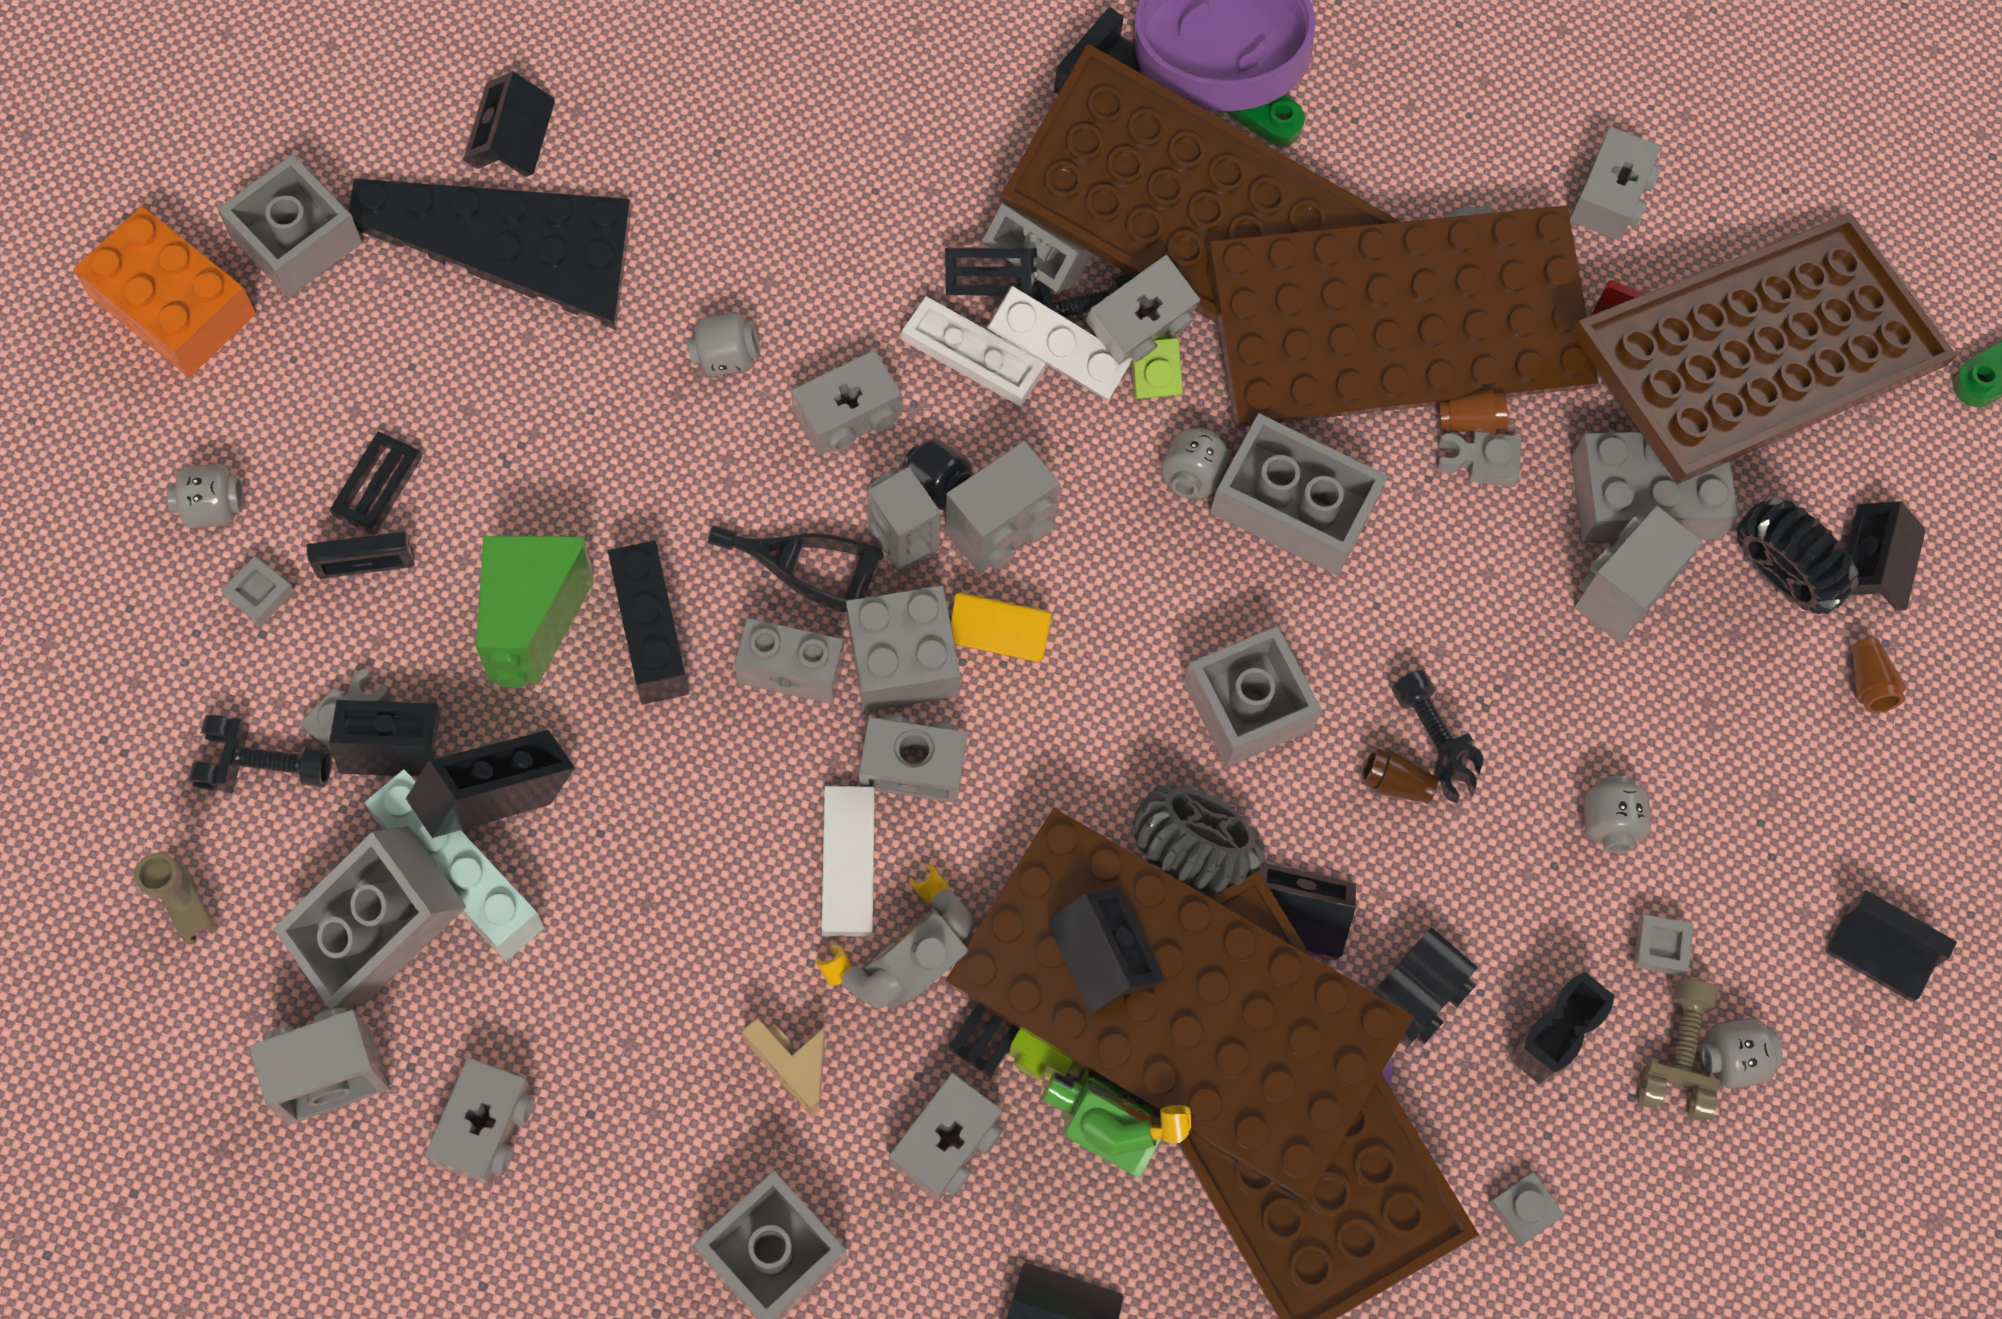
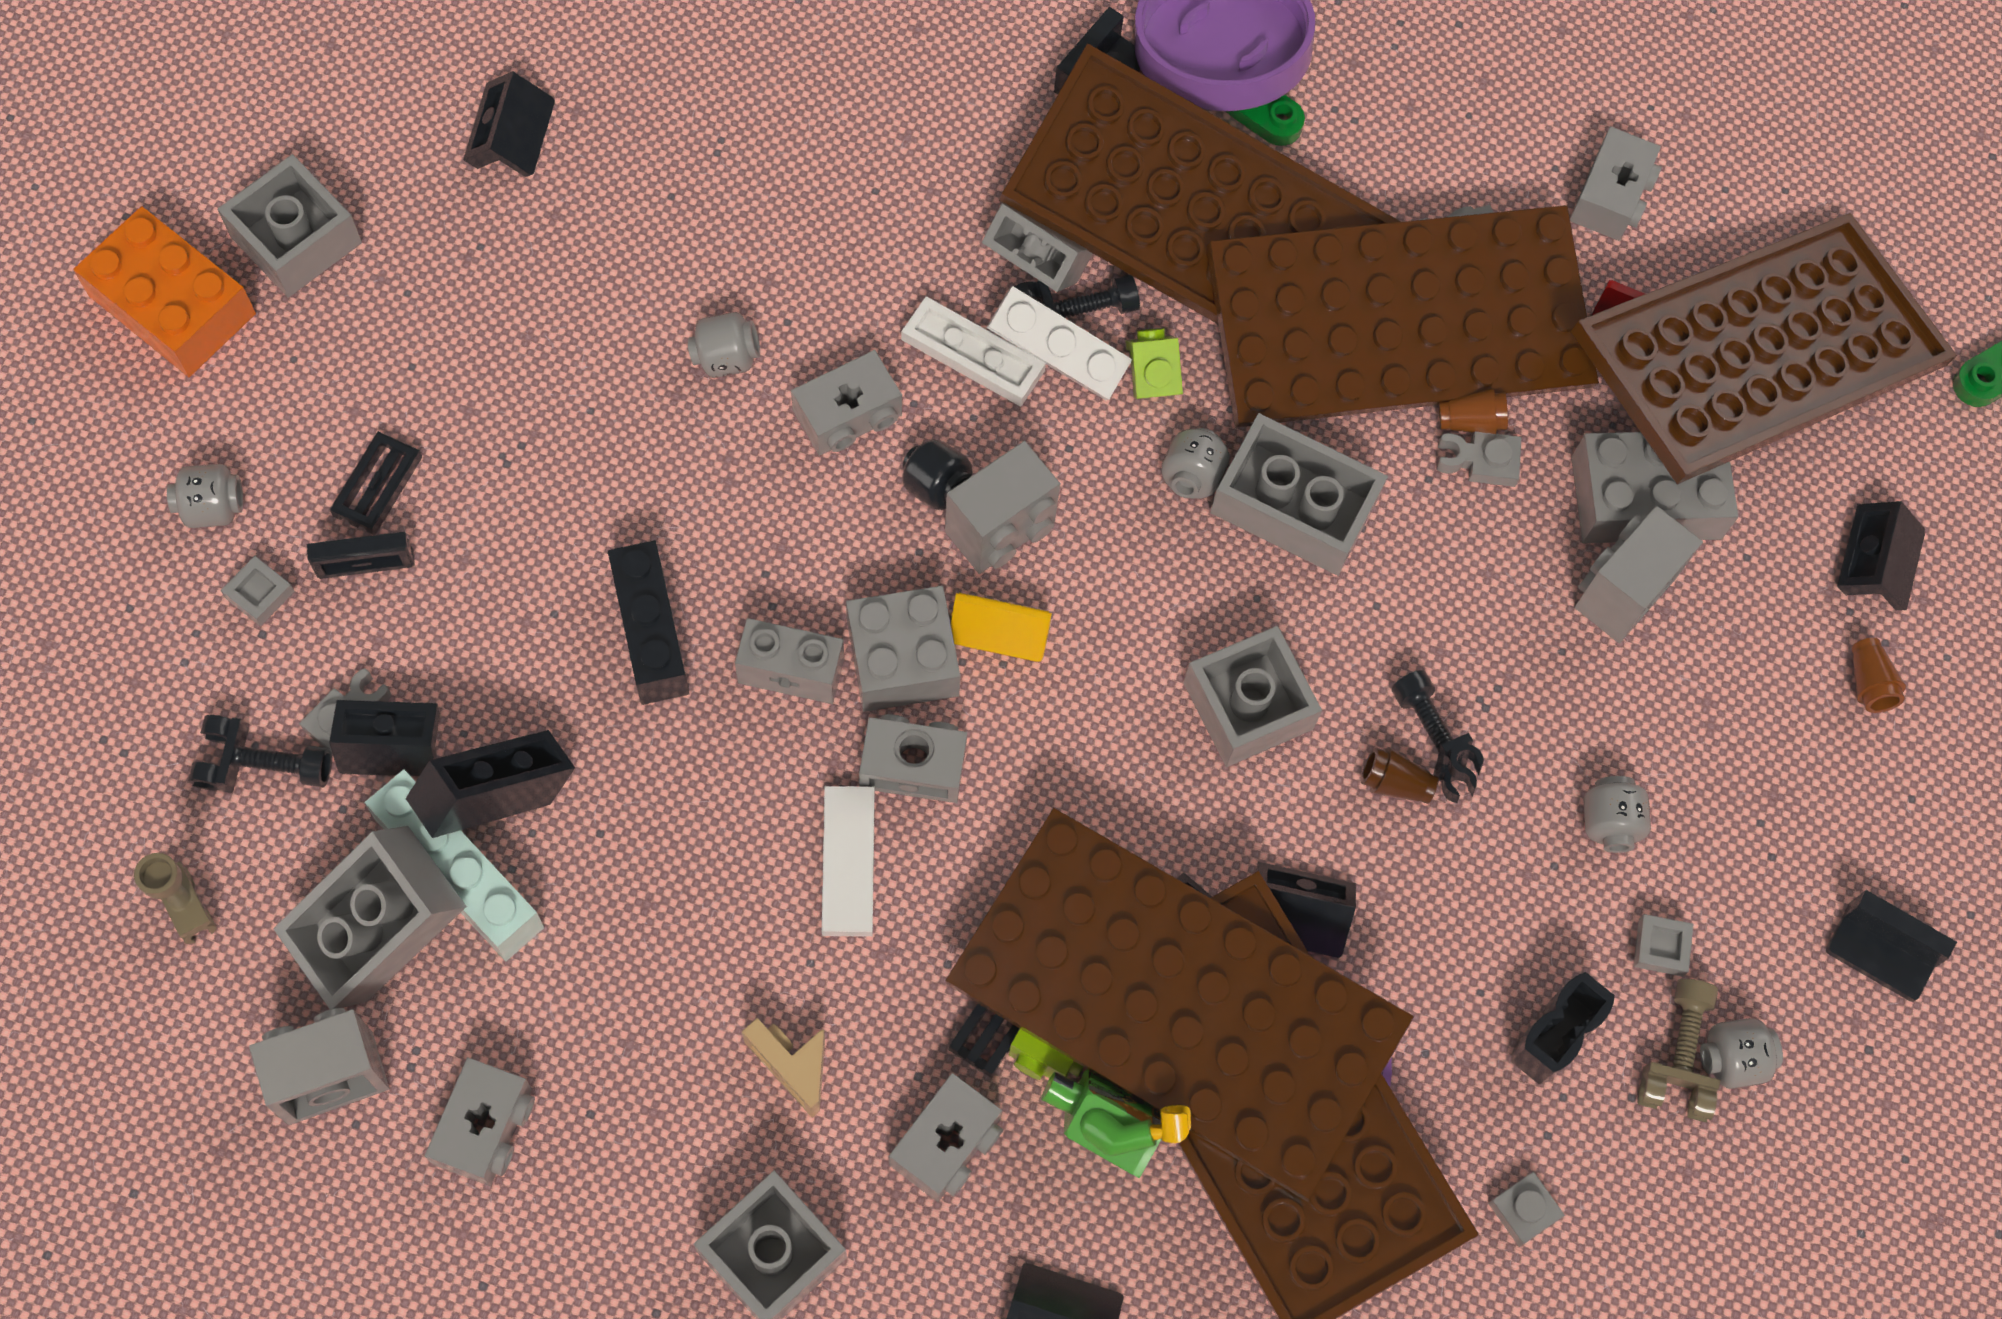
black wing [348,179,632,330] -> none
bright green slope [476,536,594,688] -> none
black piece [708,525,884,613] -> none
light grey torso [815,864,974,1009] -> none
light grey brick [867,467,941,573] -> none
black tile [945,247,1038,296] -> none
black panel [1048,886,1165,1014] -> none
light grey brick [1085,255,1200,365] -> none
dark grey gear [1131,783,1266,897] -> none
black brick [1373,927,1478,1048] -> none
black gear [1736,496,1859,614] -> none

